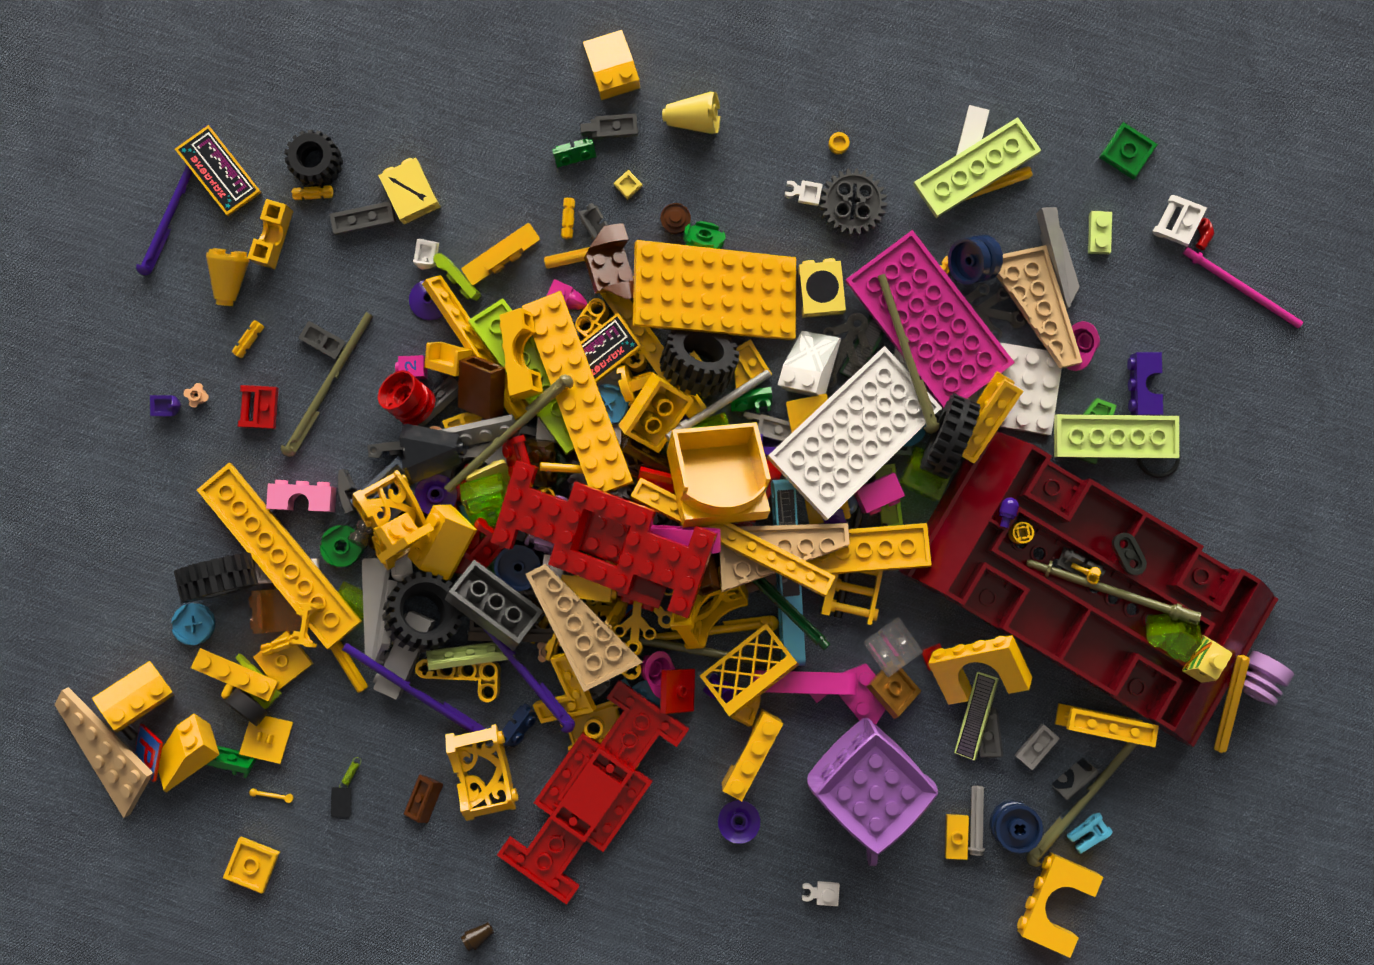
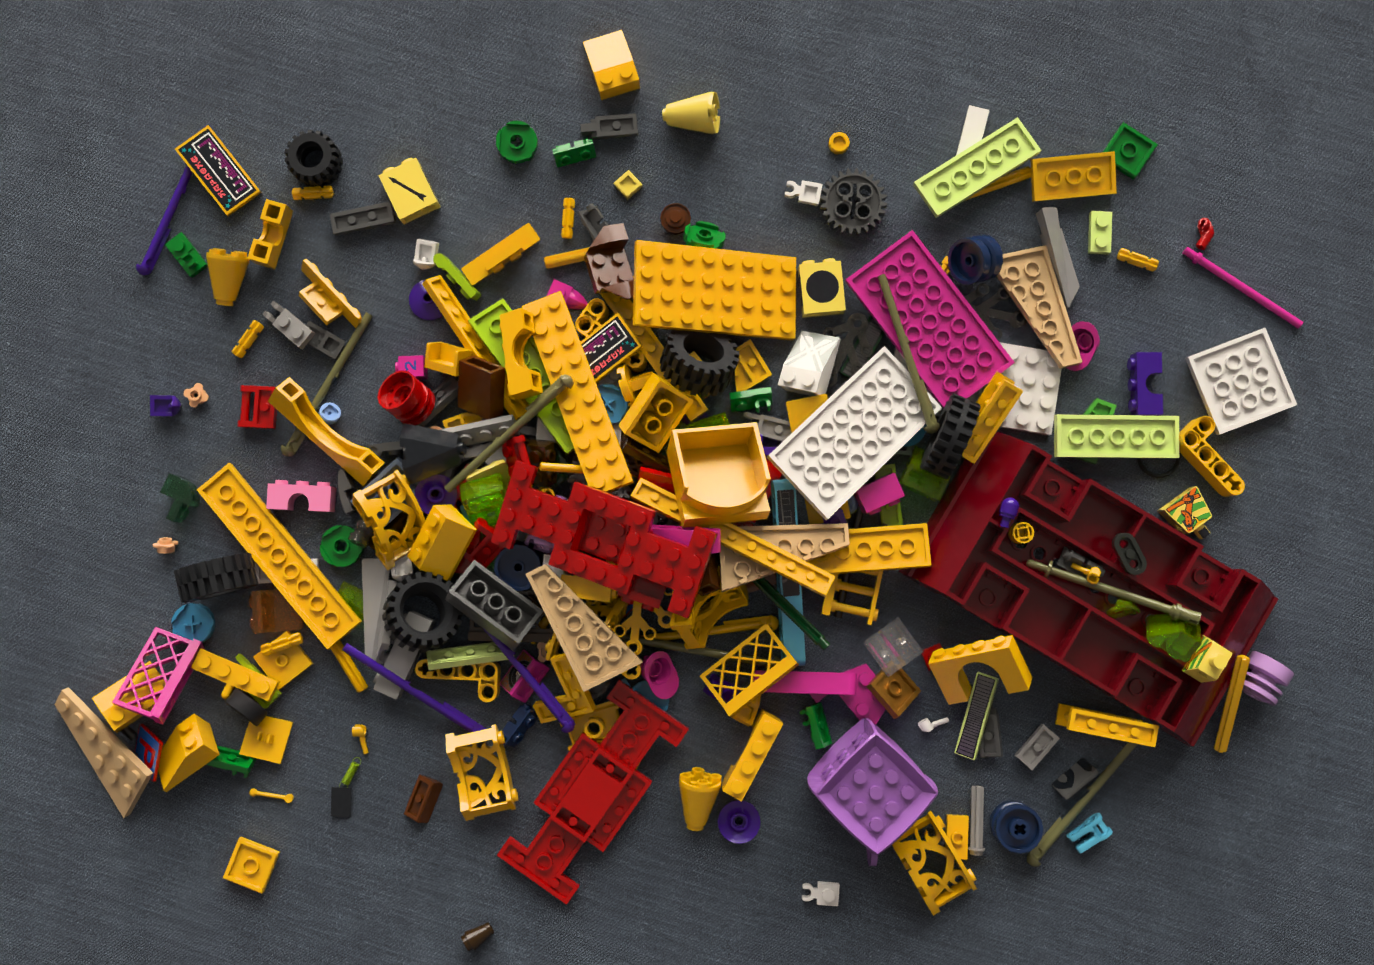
yellow piece [291,602,323,648] -> none
yellow bracket [375,512,434,563] -> none
red plate [660,668,695,714] -> none
light grey bar [665,370,771,441] -> none
yellow arch [1017,852,1103,958] -> none
white plate [1152,195,1207,247] -> none
none -> fence [112,627,205,725]
none -> light nougat plate [153,537,179,554]
none -> clear green brick [160,473,200,523]
none -> green plate [165,232,208,278]
none -> light grey hinge [263,300,316,350]
none -> yellow arch [268,377,385,487]
none -> yellow bracket [299,259,362,328]
none -> light blue tile [318,402,341,425]
none -> yellow hand [352,724,369,754]
none -> green plate [496,121,538,163]
none -> dark pink panel [500,650,550,703]
none -> yellow cone [679,767,722,831]
none -> green plate [800,702,832,749]
none -> yellow fence [892,811,977,916]
none -> white hand [918,717,949,732]
none -> yellow plate [1030,151,1117,202]
none -> clear neon green piece [1106,599,1141,619]
none -> yellow axle [1117,248,1159,272]
none -> torso [1157,486,1212,540]
none -> yellow beam [1179,416,1245,497]
none -> white plate [1185,328,1297,435]

